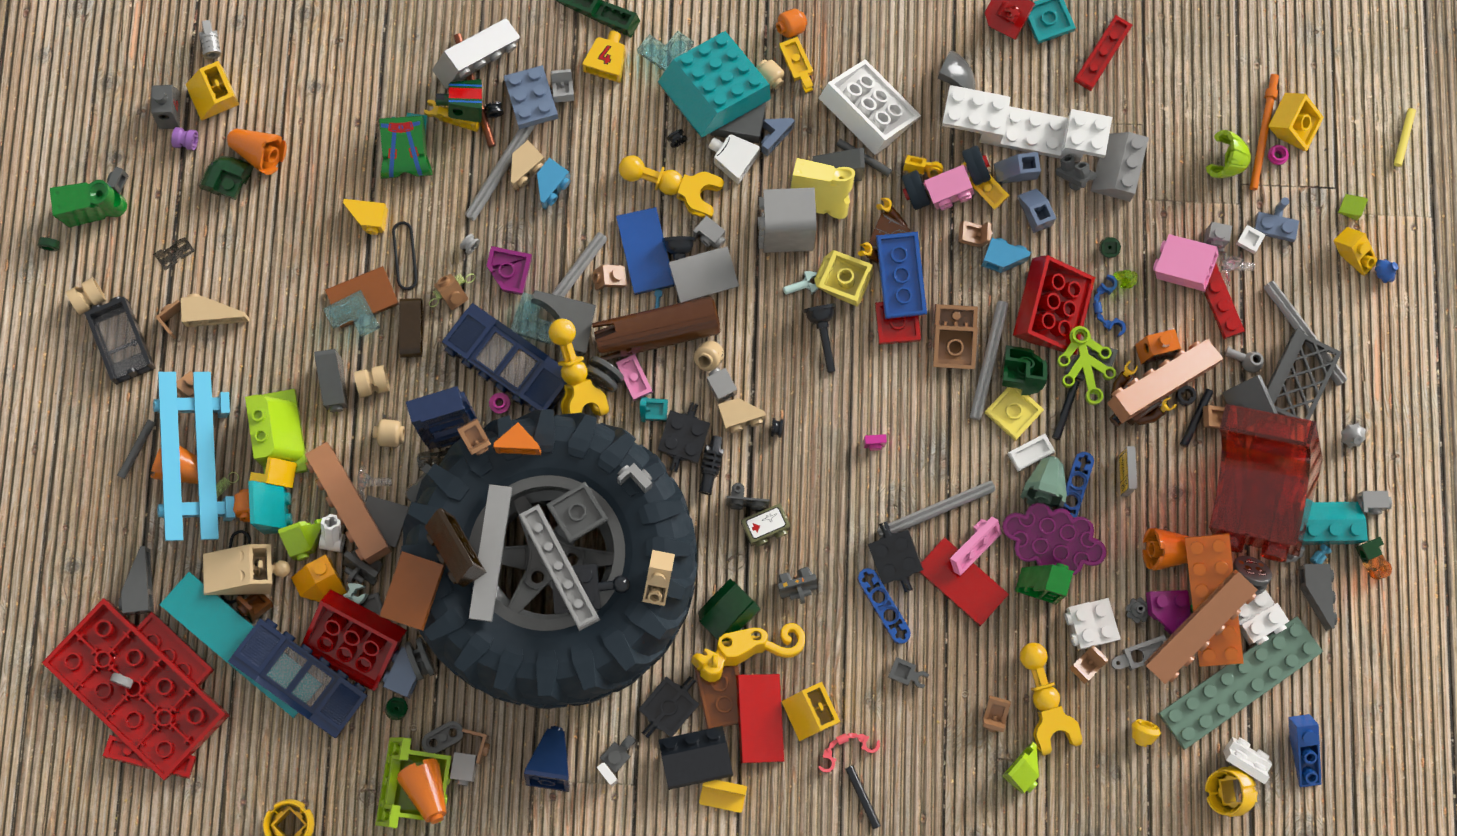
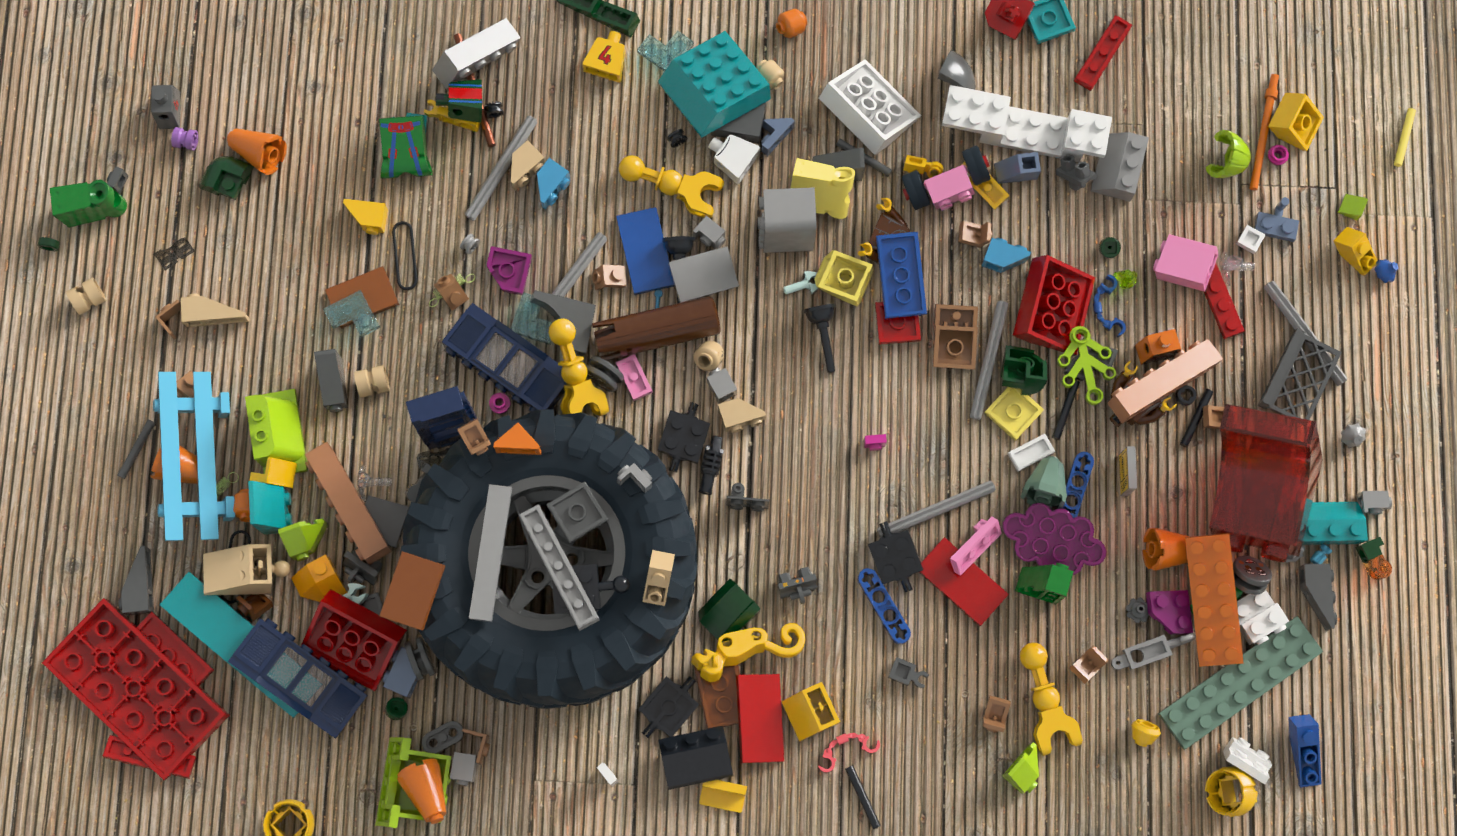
door [84,296,156,385] -> none
light grey tile [110,672,134,689] -> none
yellow slope [185,61,239,121] -> none
light grey hinge [199,20,221,59] -> none
white piece [319,514,345,553] -> none
tan head [373,419,405,448] -> none
dark brown beam [399,298,423,358] -> none
dark brown slope [425,508,487,587] -> none
sand blue plate [504,65,559,129] -> none
dark blue slope [524,726,570,792] -> none
light grey bracket [551,69,575,103] -> none
dark grey plate [600,735,637,773] -> none
teal tile [640,397,668,422] -> none
brick [741,503,791,547] -> none
black bush [771,418,783,438] -> none
yellow plate [779,36,813,93] -> none
sand blue slope [1017,188,1056,233] -> none
white plate [1064,598,1120,651] -> none
nougat brick [1144,569,1258,684] -> none
light grey brick [1204,222,1232,253] -> none
dark grey tile [1222,375,1278,431] -> none
light grey bar [1224,346,1264,373] -> none

